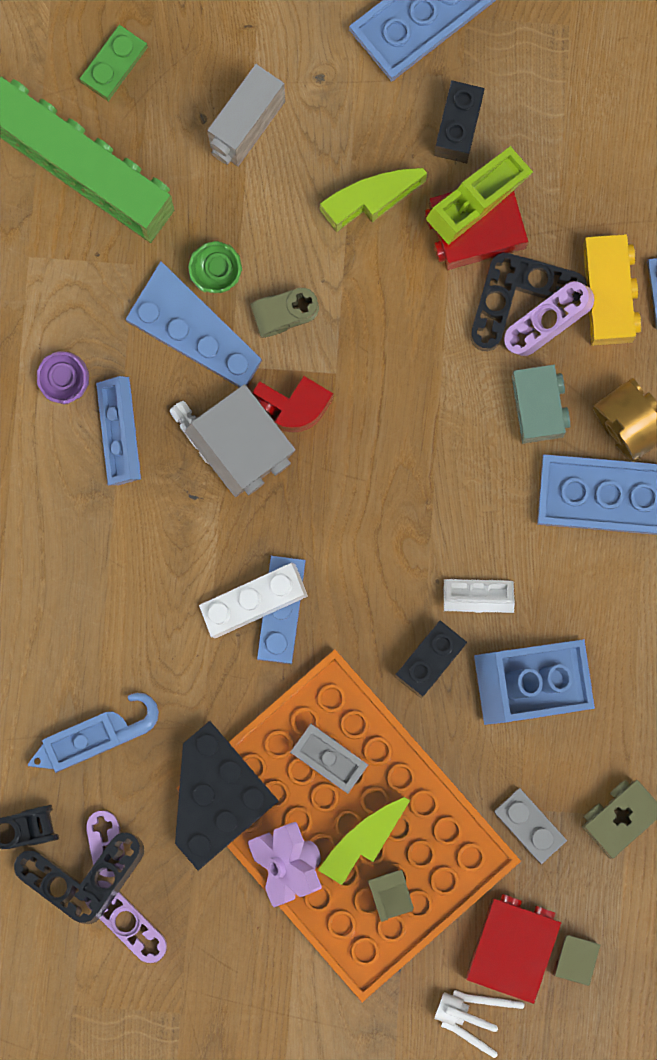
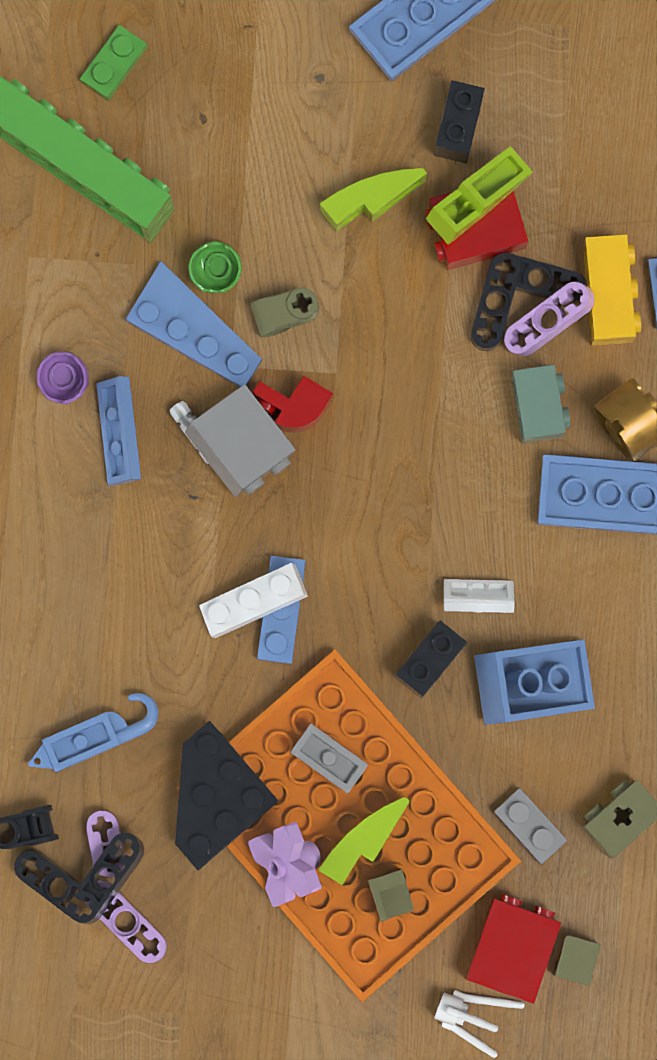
light grey brick [207,64,286,166] -> none

